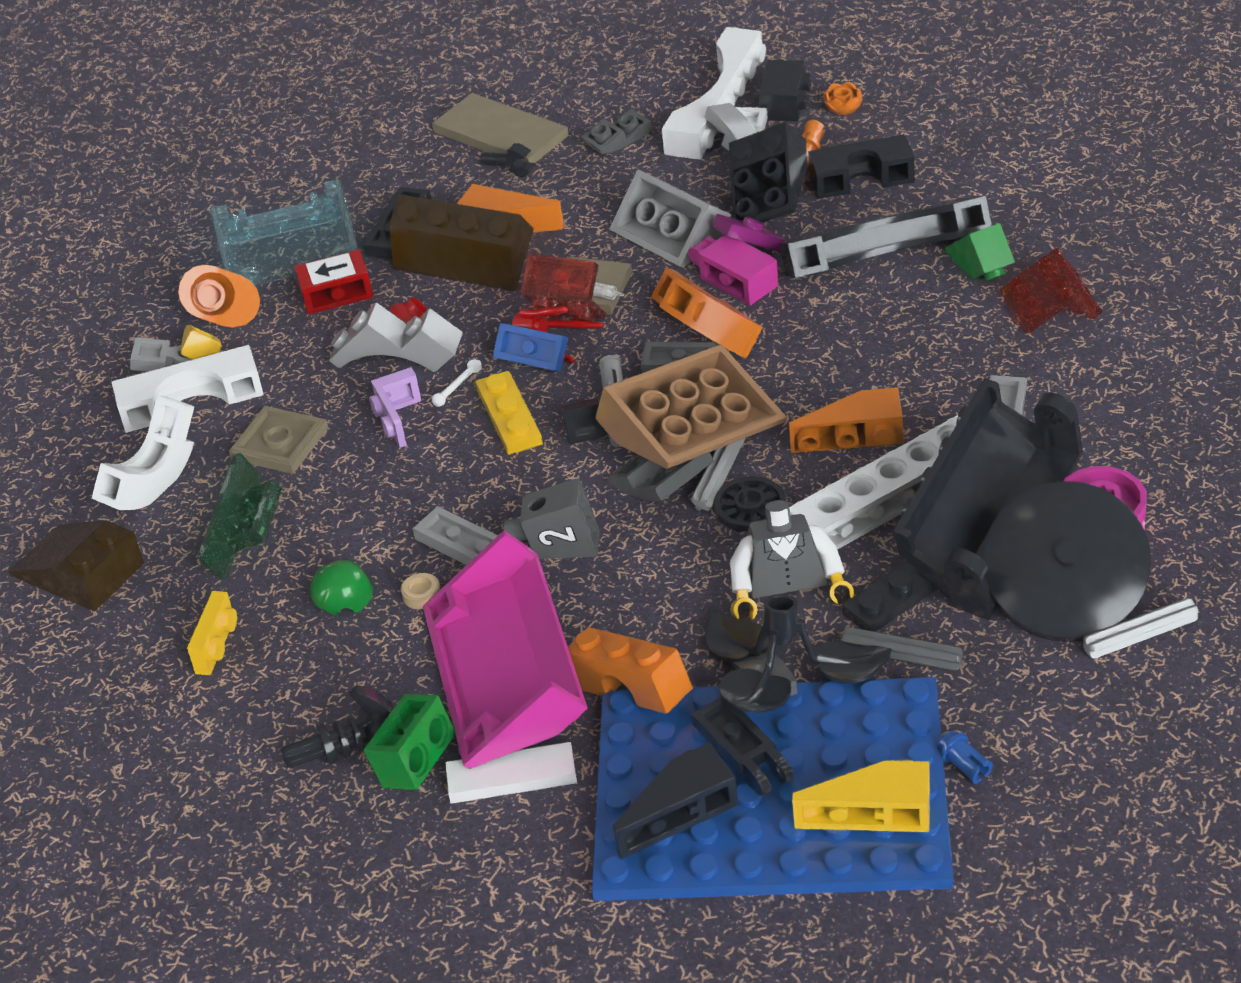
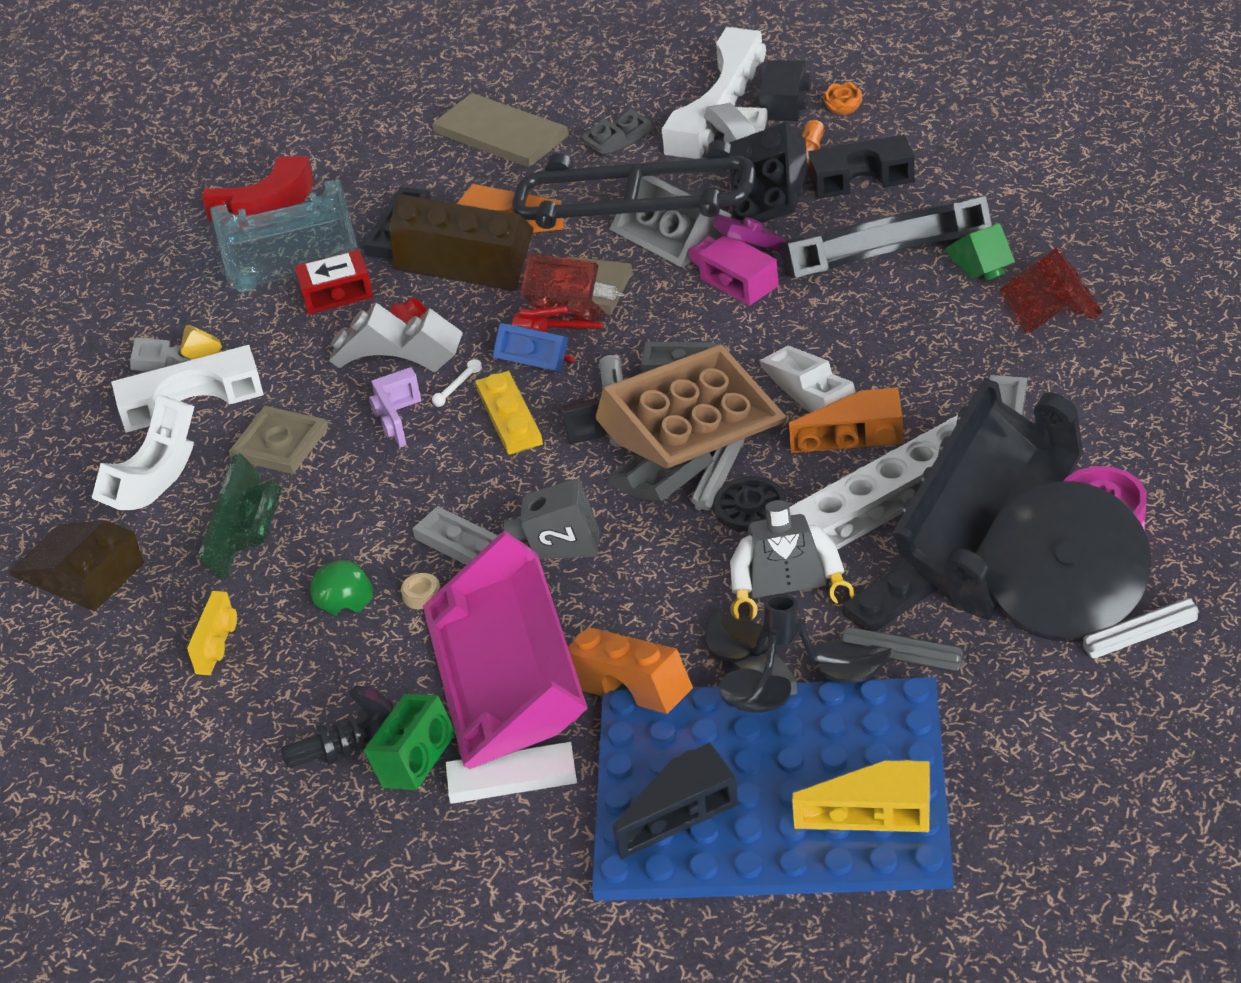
orange piece [178,265,260,328] -> none
black bar [481,143,536,177] -> none
orange slope [651,267,763,358] -> none
black hinge [691,698,794,796] -> none
blue pin [937,731,993,784] -> none
none -> red arch [202,156,314,228]
none -> black bar [512,140,756,229]
none -> white slope [759,345,856,413]

